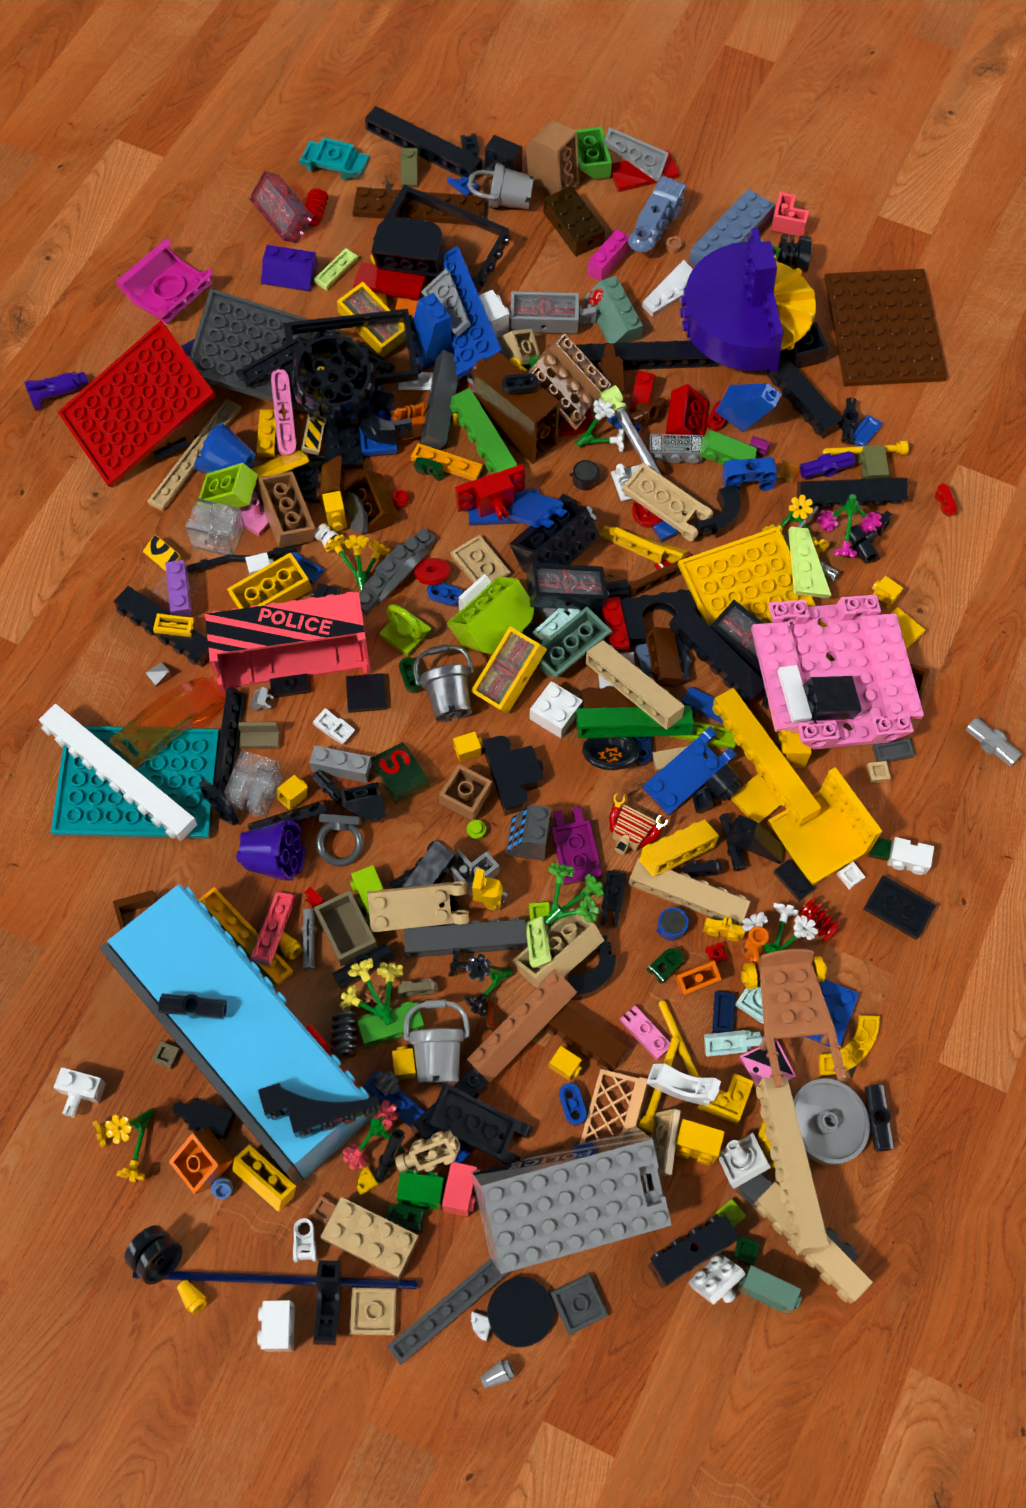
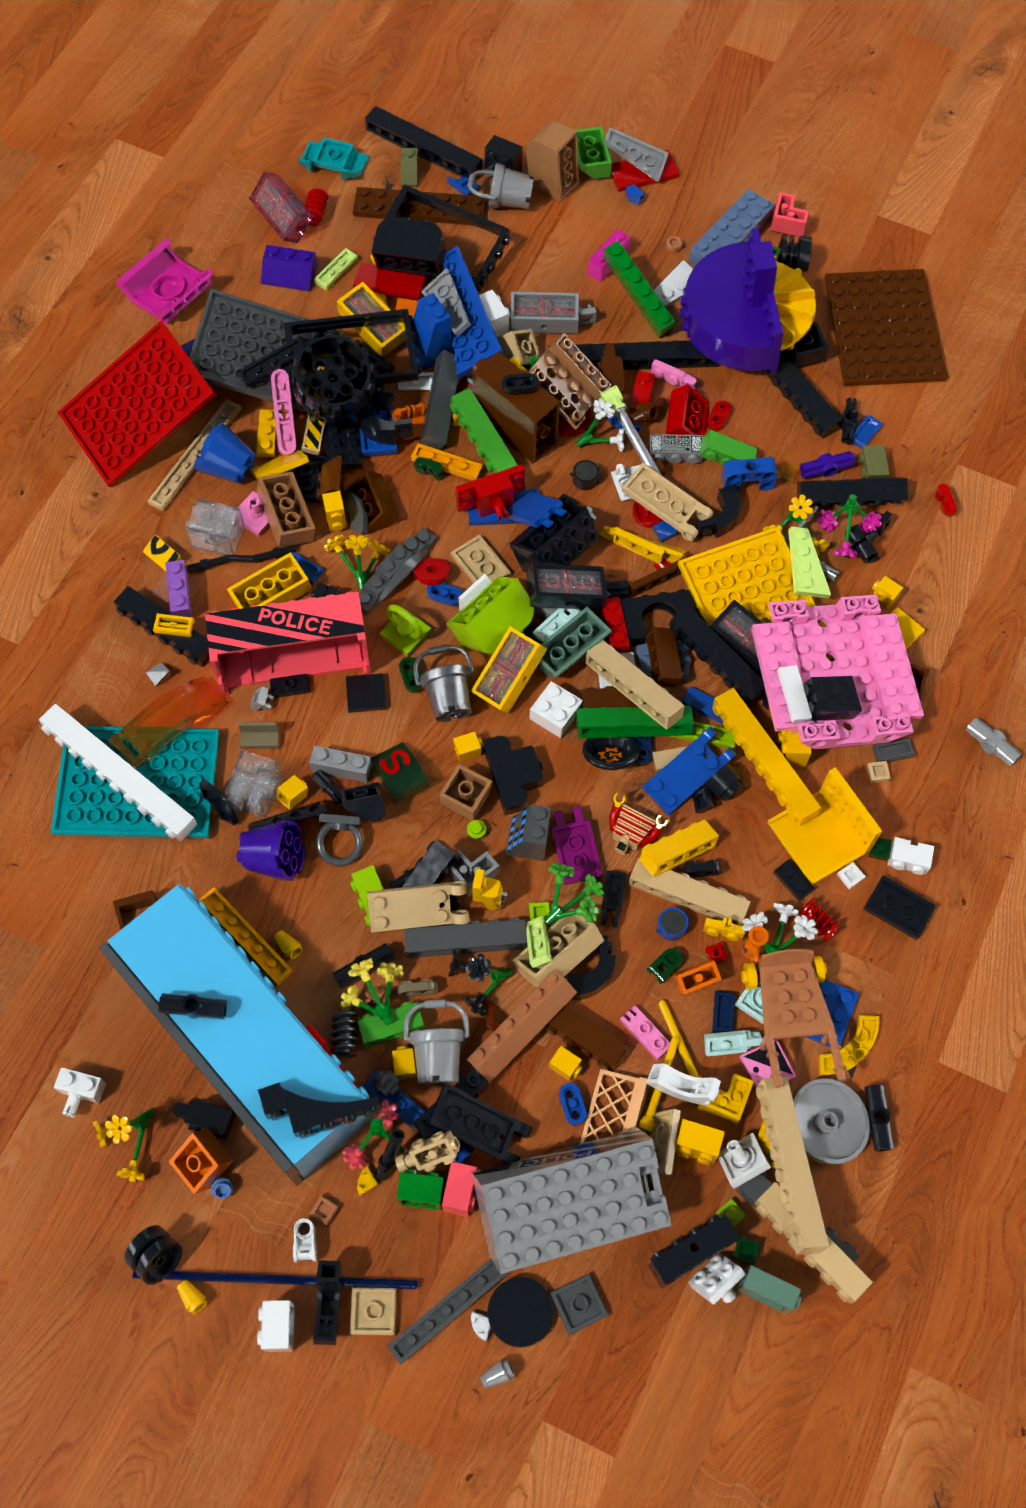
dark purple piece [24,372,88,411] -> none
dark tan tile [152,1041,181,1069] -> none
black pin [153,436,190,462] -> none
lime brick [197,463,258,515] -> none
black plate [214,687,245,800] -> none
yellow brick [232,1145,296,1212] -> none
white brick [245,552,273,575] -> none
coral tile [250,892,296,965] -> none
light grey pin [301,909,317,971] -> none
red plate [305,887,325,909] -> none
white slope [312,708,355,744] -> none
white wheel [314,523,338,545] -> none
dark tan piece [314,890,377,967] -> none
tan brick [321,1197,420,1279] -> none
dark green plate [387,1203,427,1233] -> none
red plate [392,489,410,507] -> none
black plate [460,133,479,156] -> none
dark brown brick [543,186,605,257] -> none
sand green slope [584,276,643,343] -> none
sand blue brick [628,176,687,252] -> none
blue slope [715,383,782,432] -> none
black pin [719,813,746,872] -> none
black slope [726,815,785,864] -> none
yellow tile [730,774,781,824] -> none
magenta piece [749,436,771,456] -> none
yellow piece [823,440,908,455] -> none
none -> green brick [603,240,675,338]
none -> blue piece [625,184,644,205]
none -> bright pink hinge [650,360,697,389]

